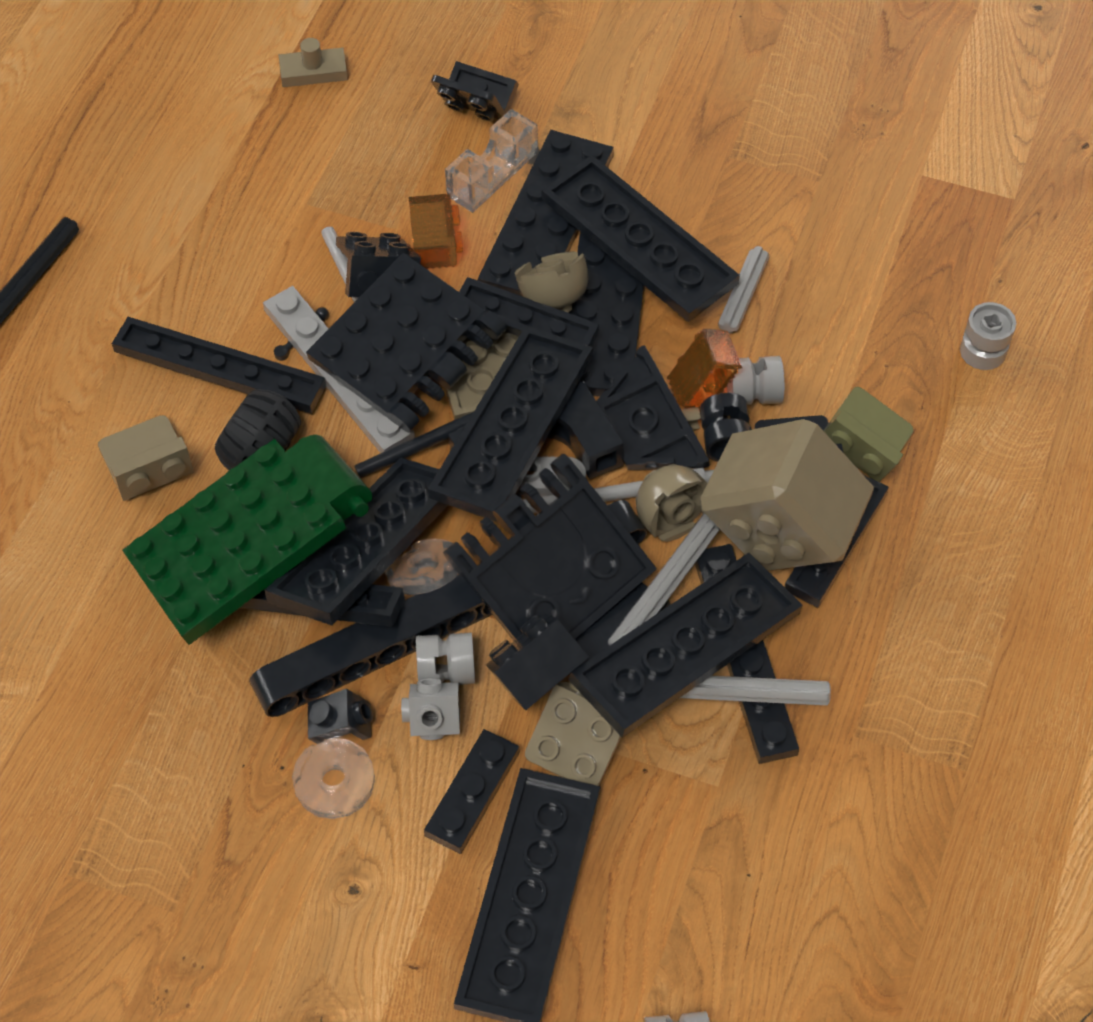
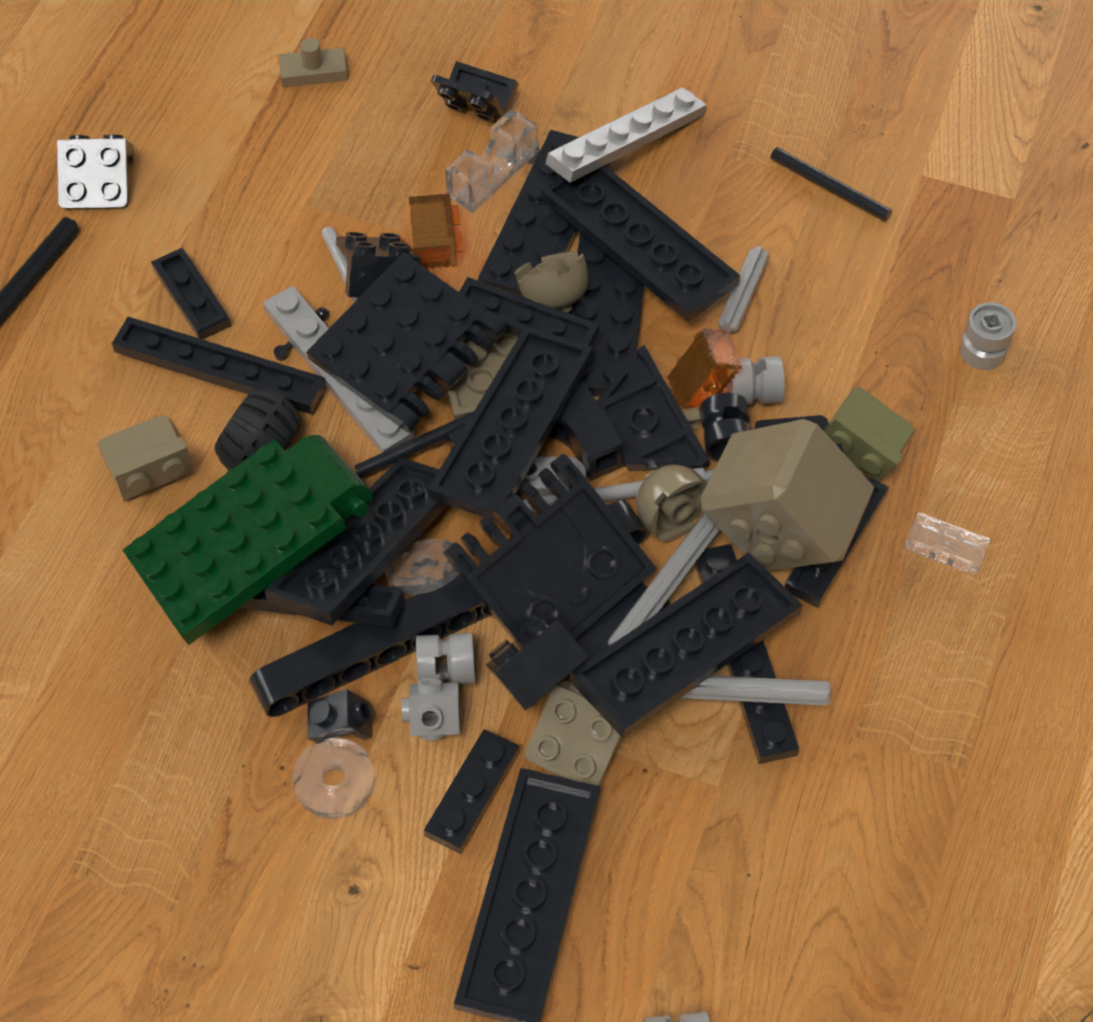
none -> bracket [57,134,134,209]
none -> black tile [151,248,231,339]
none -> light grey plate [545,87,707,183]
none -> black bar [770,147,892,222]
none -> clear plate [904,512,991,576]

